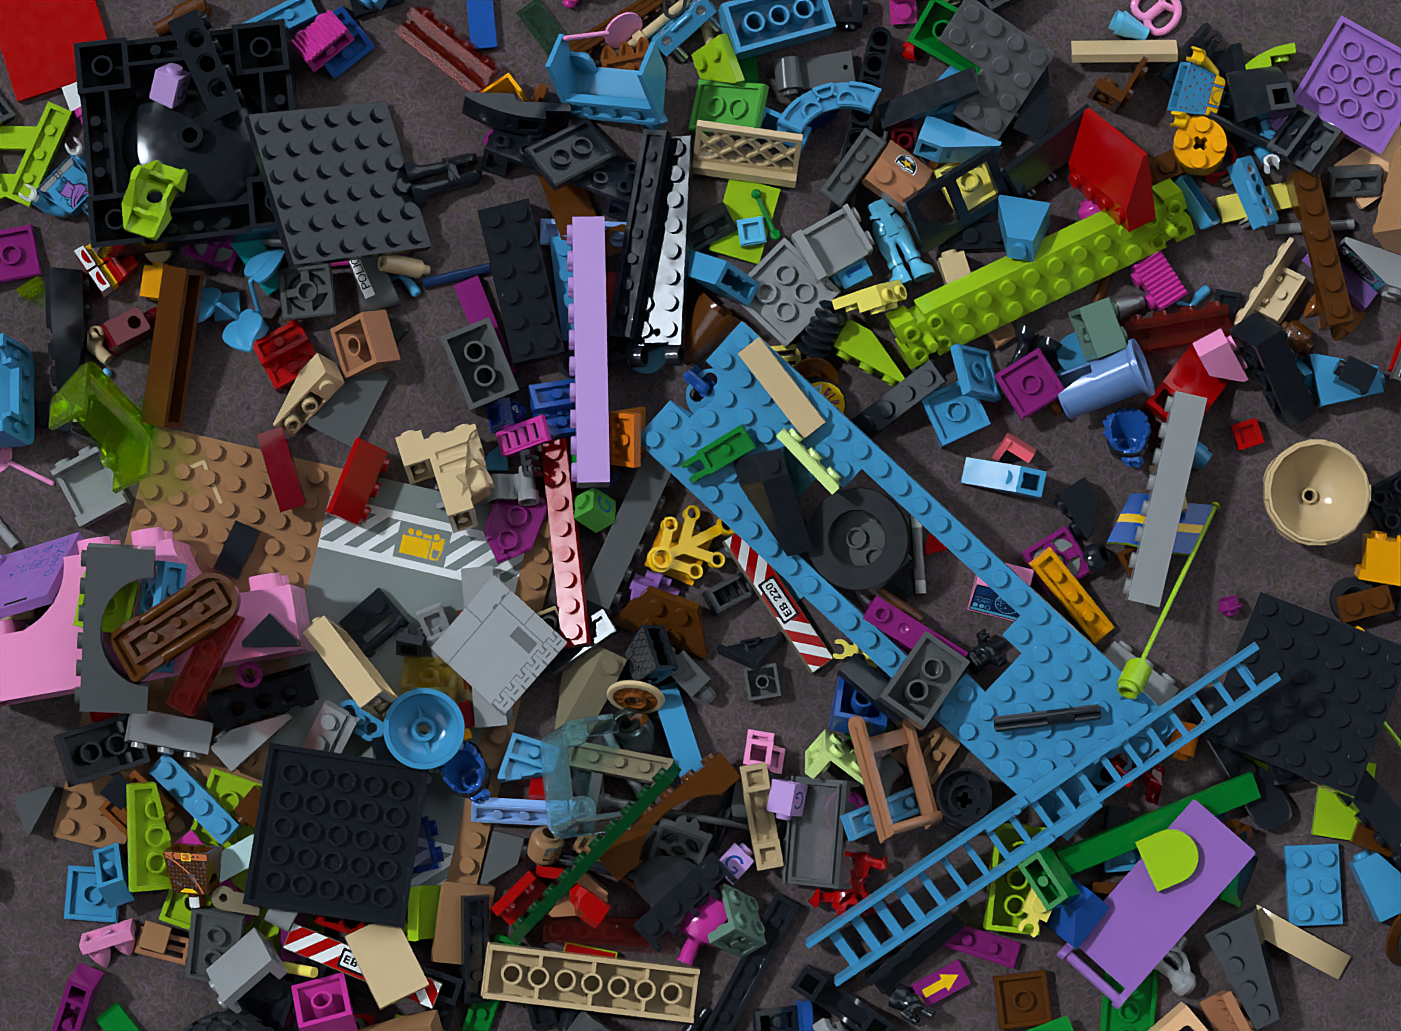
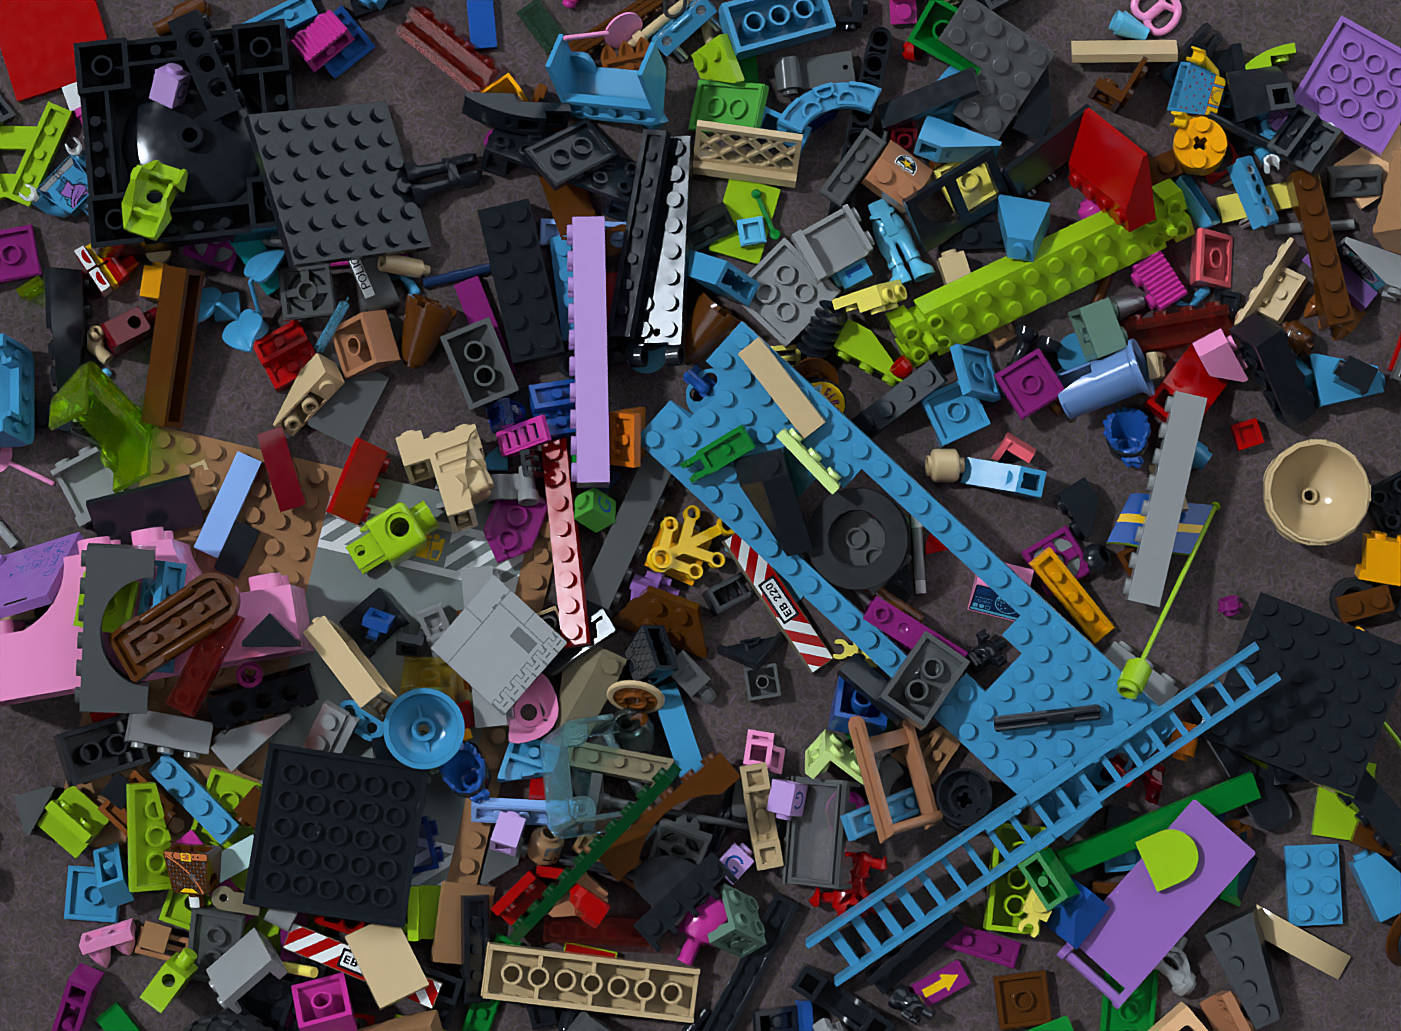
none -> lime bracket [37,786,110,858]
none -> black tile [86,474,205,544]
none -> lime torso [140,947,198,1013]
none -> light blue tile [193,451,263,558]
none -> medium azure piece [315,297,349,353]
none -> lime piece [345,500,440,575]
none -> blue tile [361,607,395,641]
none -> reddish brown cone [400,293,458,369]
none -> lavender brick [490,811,526,857]
none -> bright pink piece [509,673,559,743]
none -> red hinge [889,355,913,379]
none -> tan head [925,448,965,483]
none -> tan tile [1146,351,1166,380]
none -> coral slope [1190,228,1233,288]

